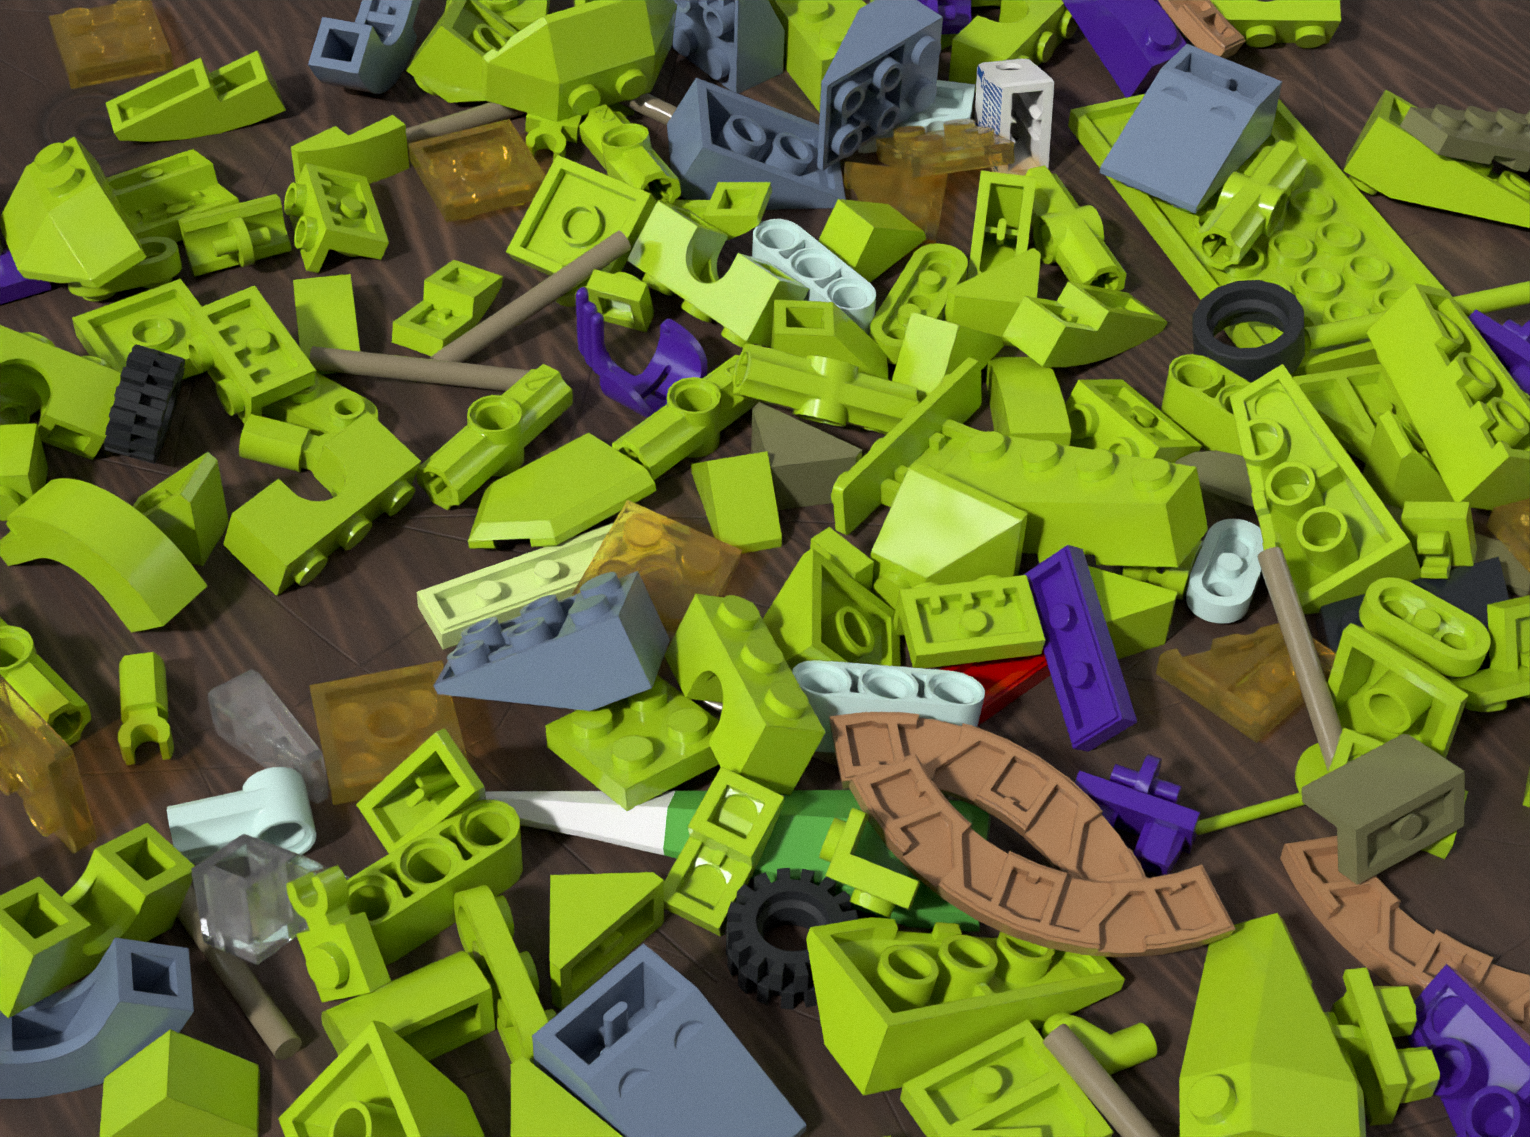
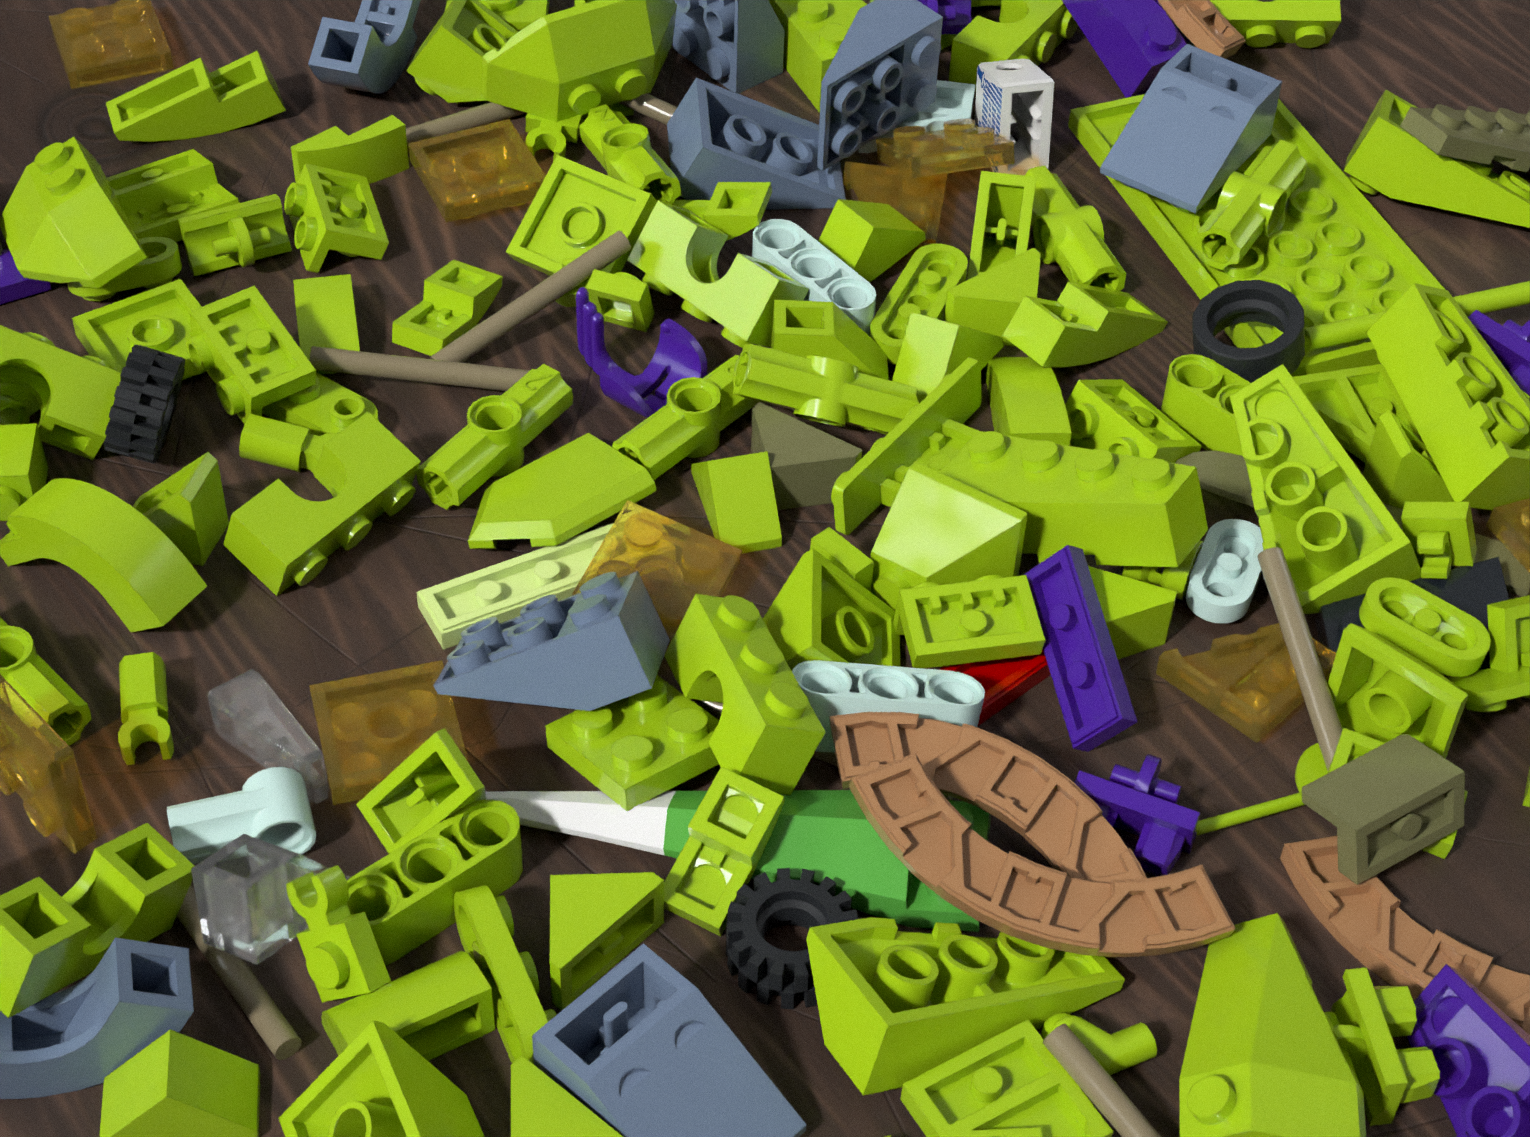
lime bracket [819,807,920,918] -> none

